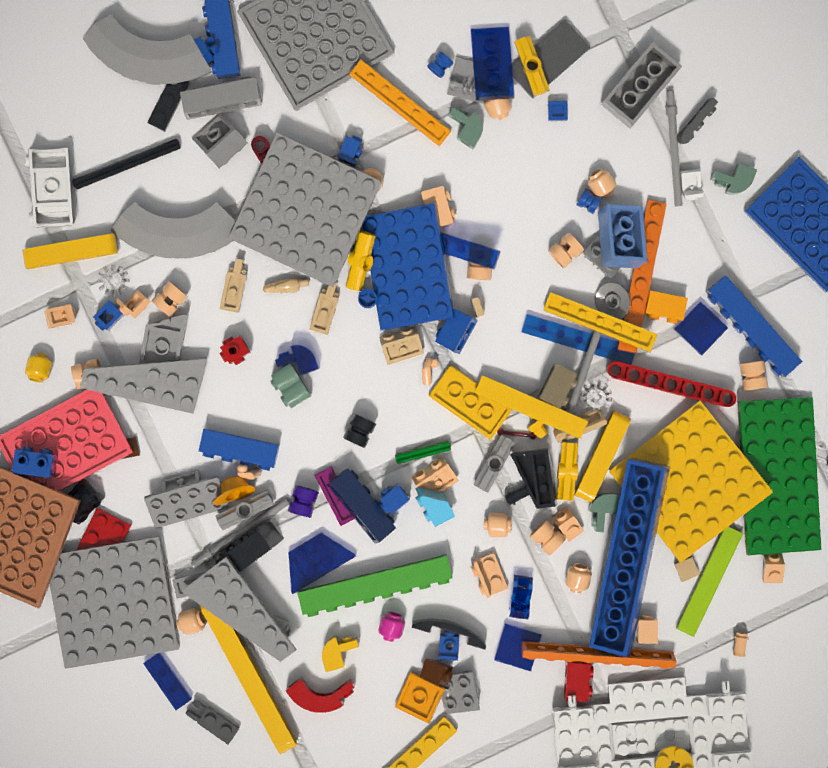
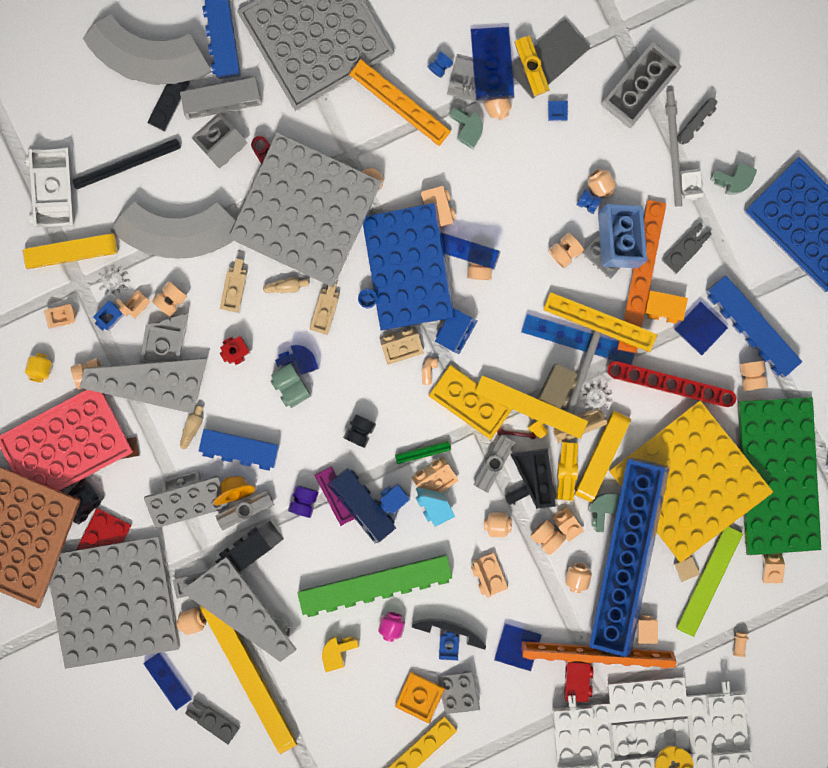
blue brick [11,446,57,478] -> none
light grey bar [190,498,289,569] -> none
blue tile [194,36,219,64] -> none
light nougat arm [237,464,262,480] -> none
red arch [285,677,355,713] -> none
clear blue wing [288,532,356,594] -> none
blue brick [338,135,363,167] -> none
yellow piece [346,231,376,291] -> none
reddish brown brick [420,659,453,685] -> none
tan tile [471,297,484,318] -> none
clear blue brick [509,575,533,620] -> none
light grey dish [595,283,631,319] -> none
none -> tan piece [180,405,204,449]
none -> dark grey hinge [662,223,712,274]

